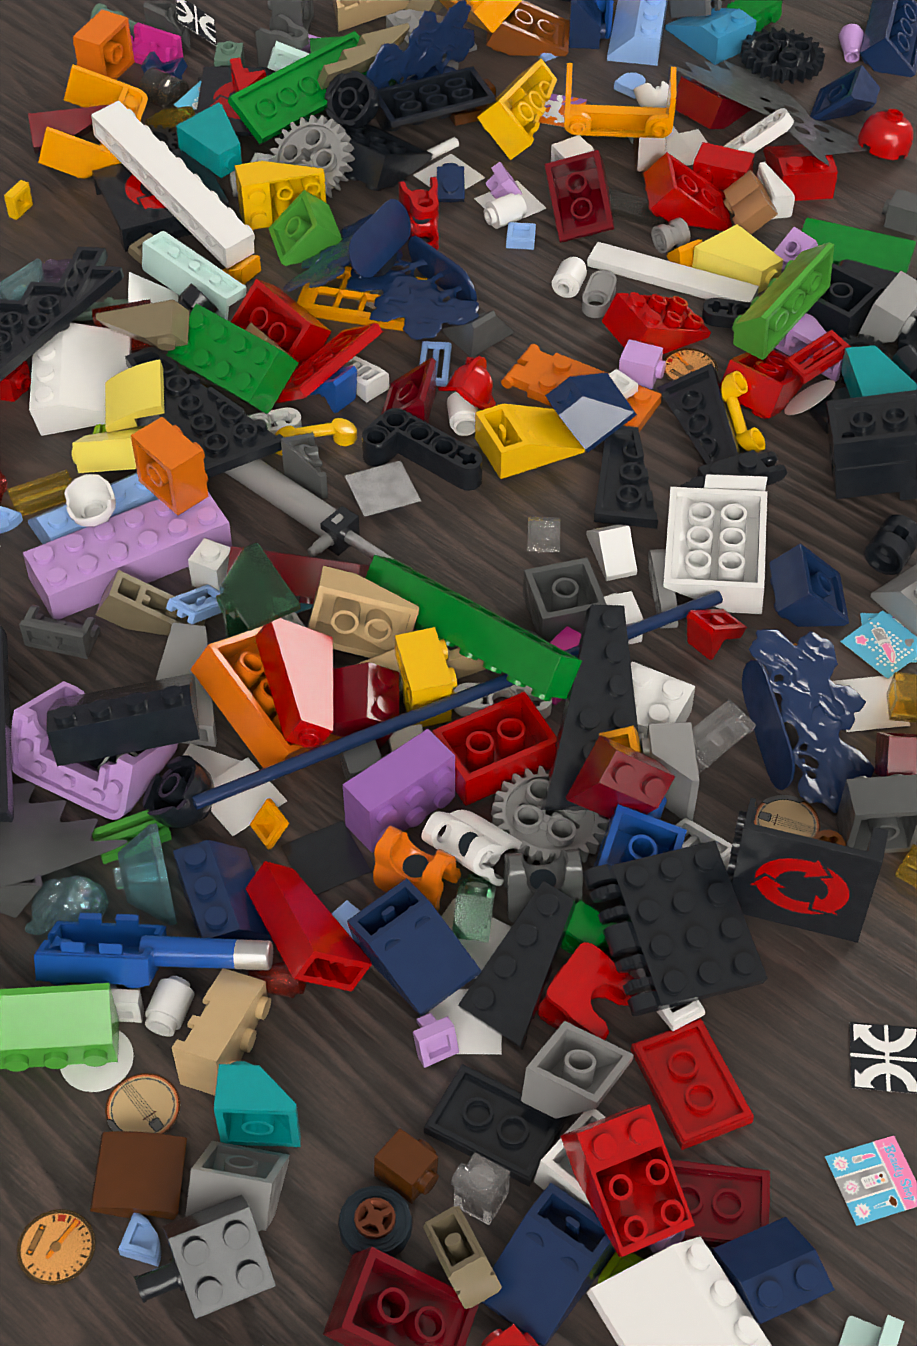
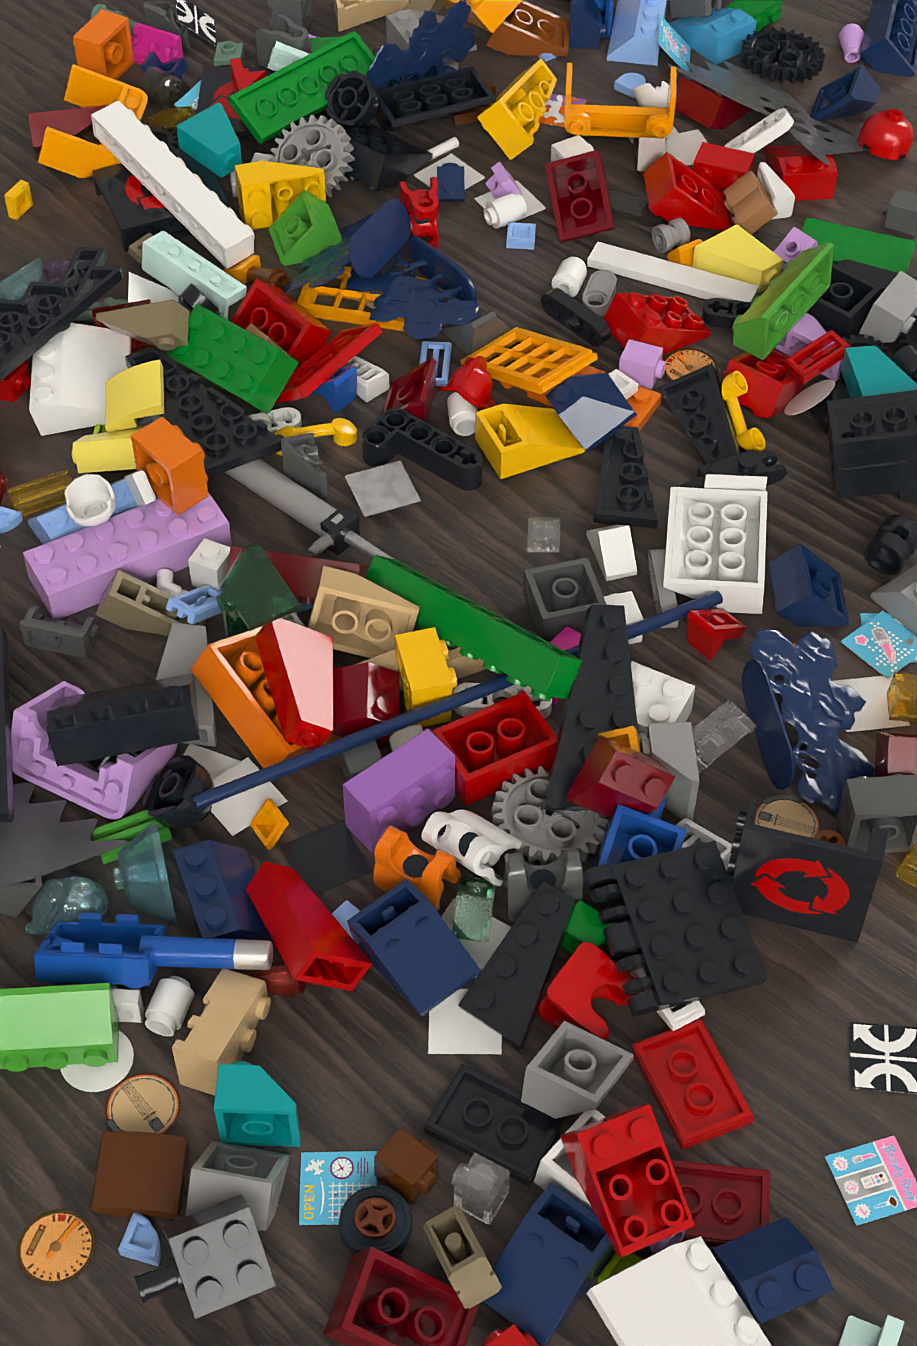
dark tan slope [317,23,410,89] -> none
lavender tile [413,1013,459,1068] -> none
none -> white tile [124,470,156,506]
none -> white arm [156,569,188,596]
none -> reddish brown cone [246,266,290,293]
none -> medium azure sticker [299,1151,377,1225]
none -> light orange piece [460,327,598,394]
none -> black beam [541,288,611,347]
none -> medium azure sticker [658,15,691,71]

